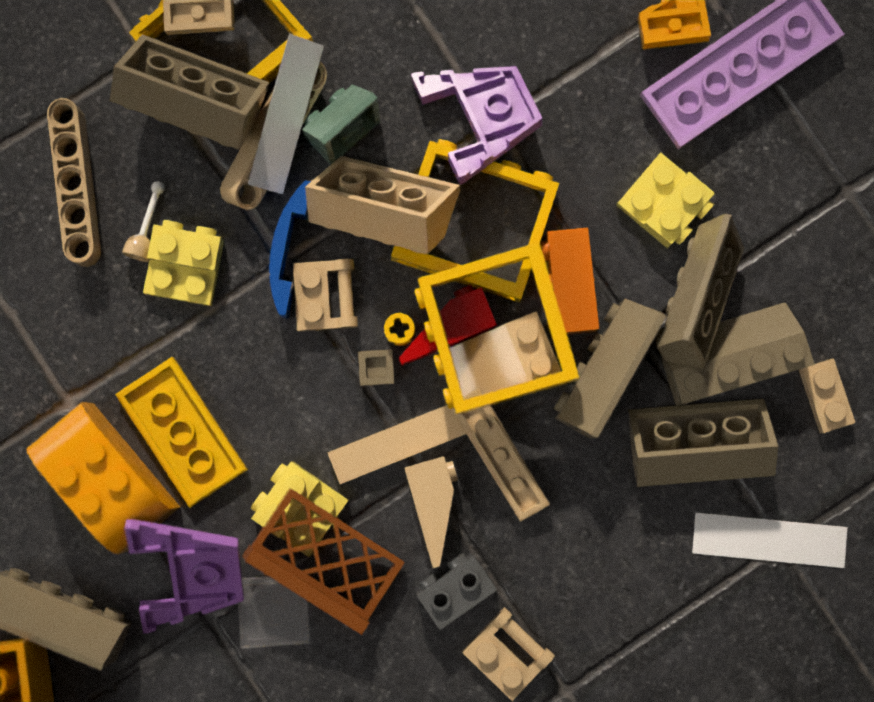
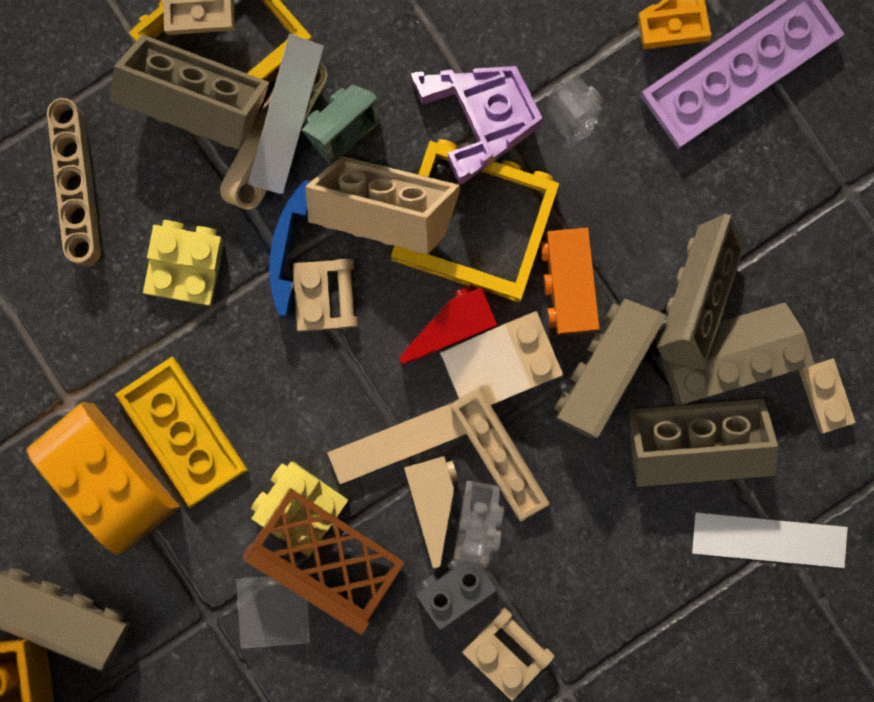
hinge [122,181,165,262] -> none
medium lavender wing [125,519,244,633] -> none
dark tan plate [358,349,395,386] -> none
yellow bush [384,313,415,346] -> none
yellow window [415,242,580,415] -> none
light yellow plate [616,153,715,248] -> none
none -> clear brick [454,480,504,565]
none -> clear brick [545,74,603,142]

